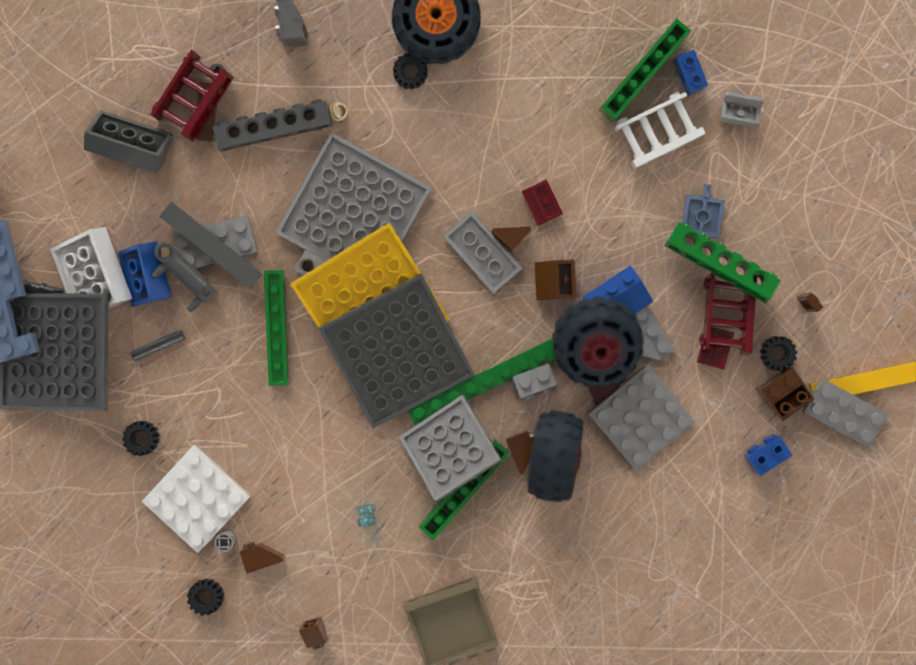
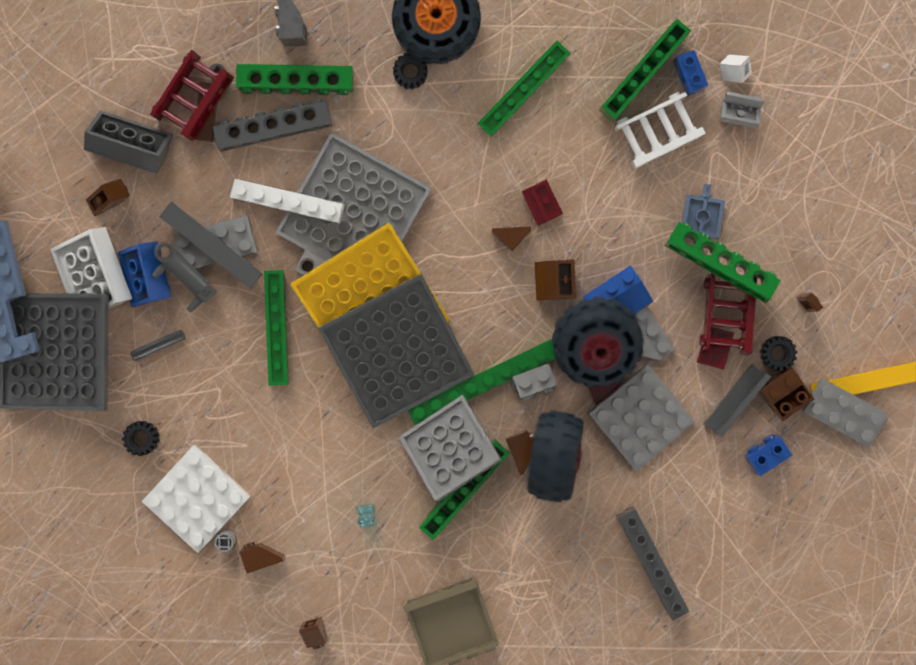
black pin [23,281,64,294] -> none
black tyre [187,578,224,616] -> none
tan plate [329,102,348,121] -> none
light grey plate [443,211,522,294] -> none
none -> reddish brown slope [86,179,130,217]
none -> white plate [230,179,345,224]
none -> green brick [236,64,354,95]
none -> green plate [477,40,571,137]
none -> dark grey brick [616,506,690,621]
none -> dark grey fence [704,364,771,437]
none -> white panel [720,55,752,83]

